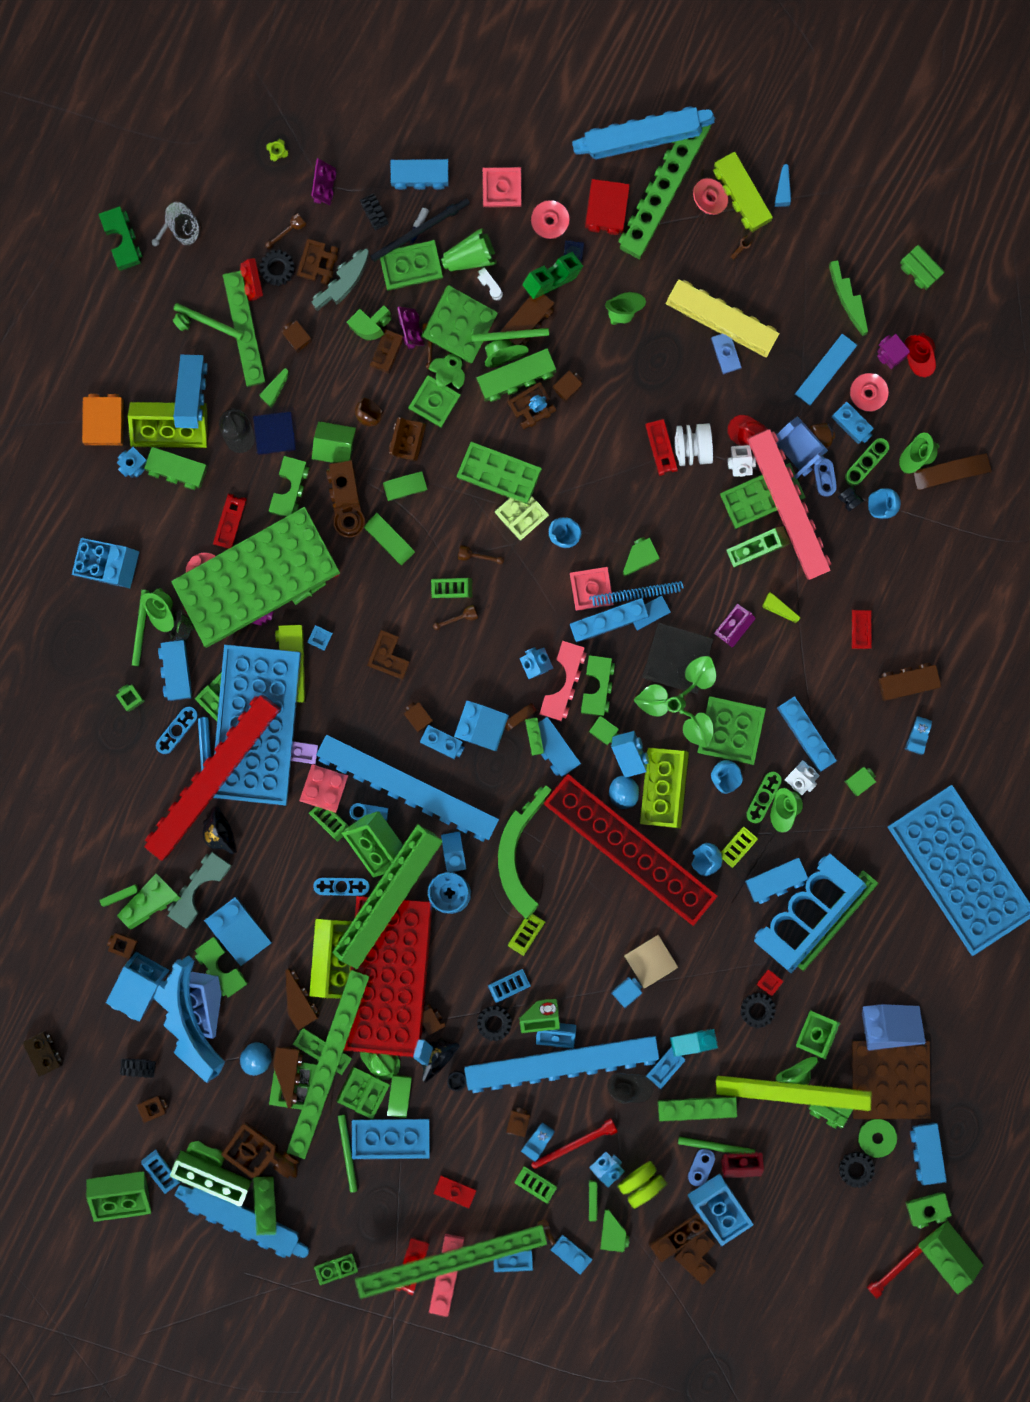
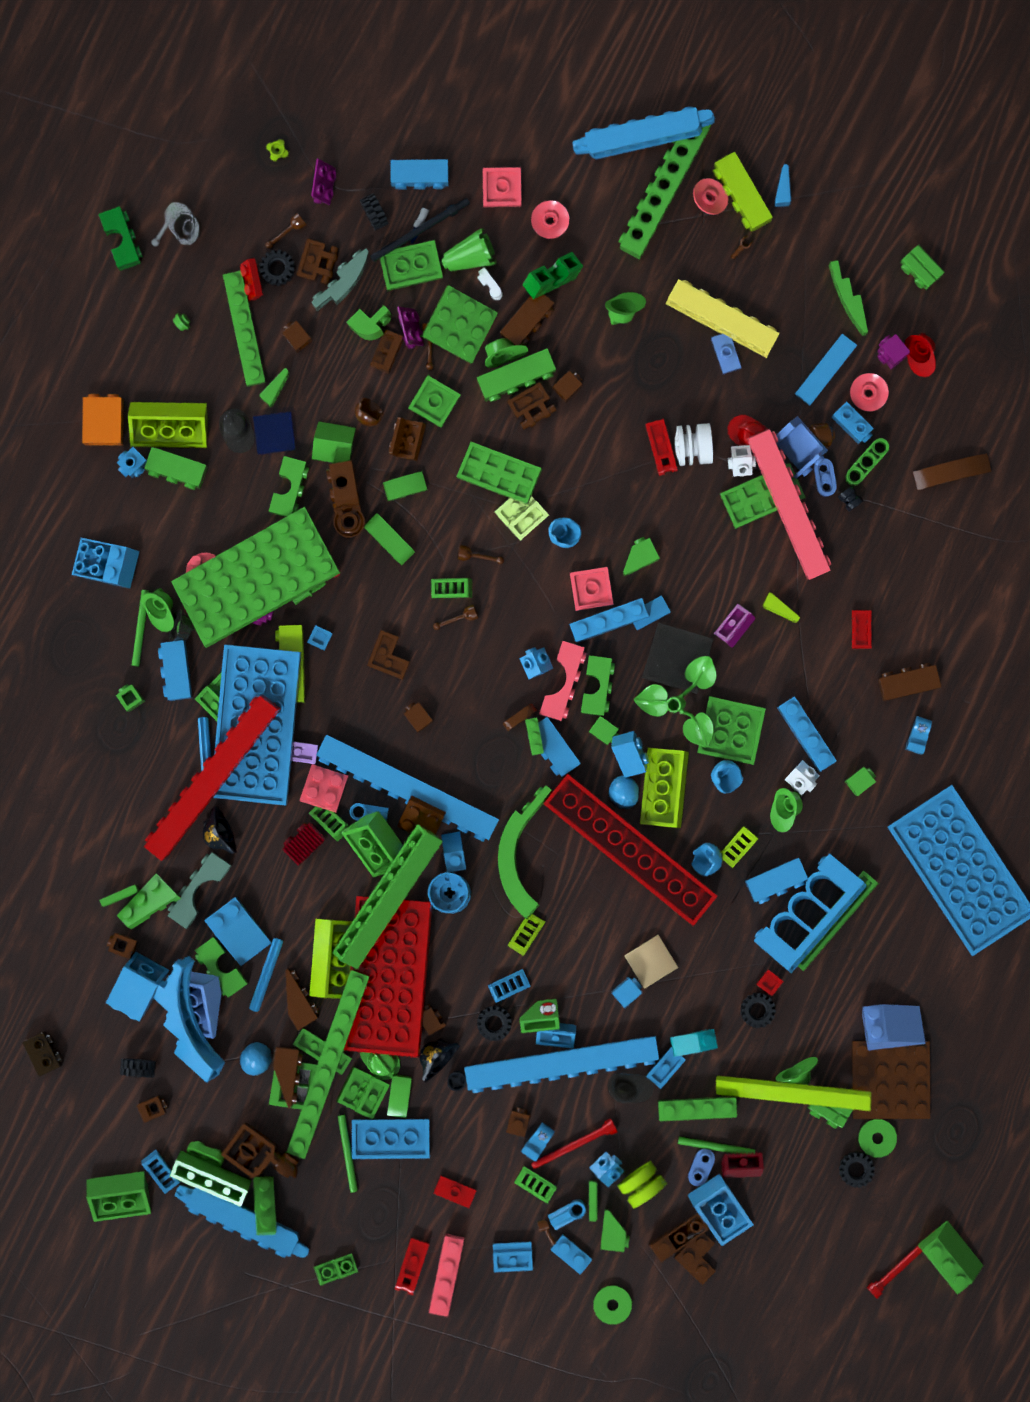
dark azure beam [156,707,198,754] -> none
bright green bar [174,303,244,340] -> none
dark azure brick [174,355,208,428] -> none
red plate [213,493,247,549] -> none
dark azure beam [313,878,370,896] -> none
bright green plate [355,1225,547,1298] -> none
dark azure tile [413,1040,433,1065] -> none
dark azure brick [420,725,465,760] -> none
bright green plate [429,354,465,389] -> none
dark azure slope [454,701,509,751] -> none
bright green bar [472,328,549,342] -> none
dark azure plate [529,395,547,412] -> none
tile [564,241,584,263] -> none
red brick [585,179,630,235] -> none
dark azure piece [589,581,684,606] -> none
bright green slope [727,526,791,567] -> none
bright green beam [746,772,782,823] -> none
bright green slope [796,1011,840,1059] -> none
dark azure hair [868,488,901,519] -> none
bright green piece [900,432,939,474] -> none
bright green brick [906,1192,951,1228] -> none
dark azure brick [910,1122,946,1185] -> none
none -> dark azure axle [249,938,283,1012]
none -> dark red brick [282,822,326,866]
none -> reddish brown plate [397,795,446,835]
none -> dark azure piece [548,1199,586,1230]
none -> bright green tile [594,1285,632,1324]

